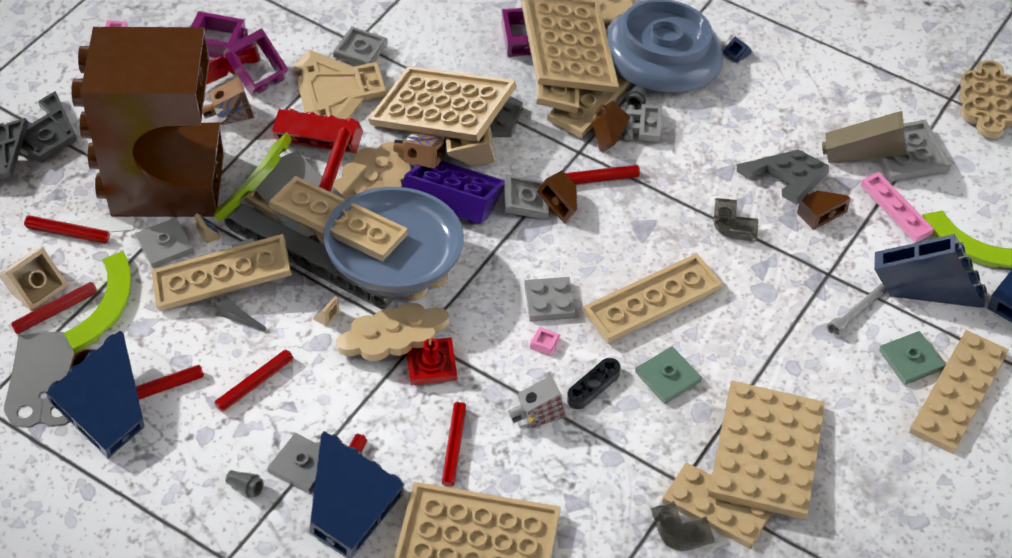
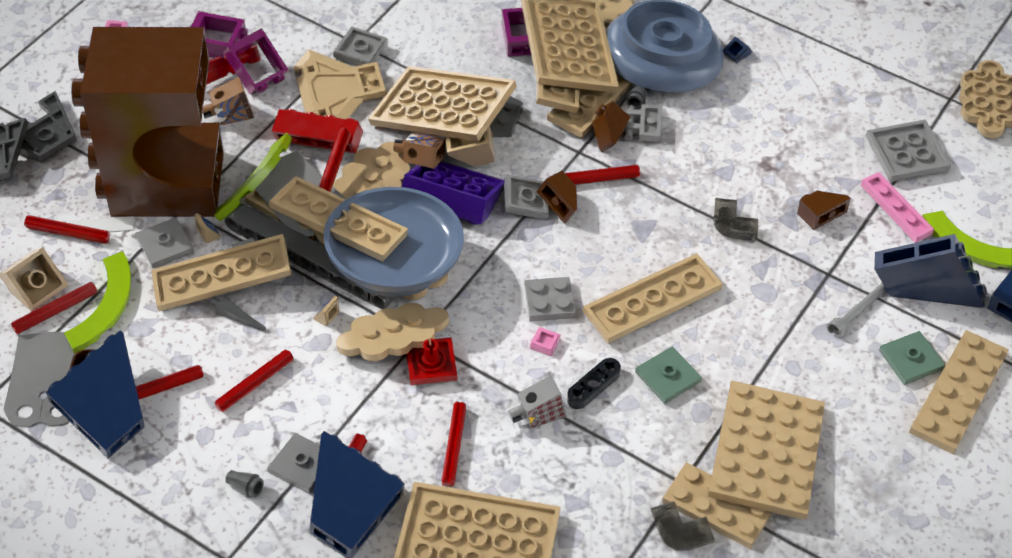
dark grey wing [737,149,829,205] -> none
dark tan slope [822,111,906,163] -> none

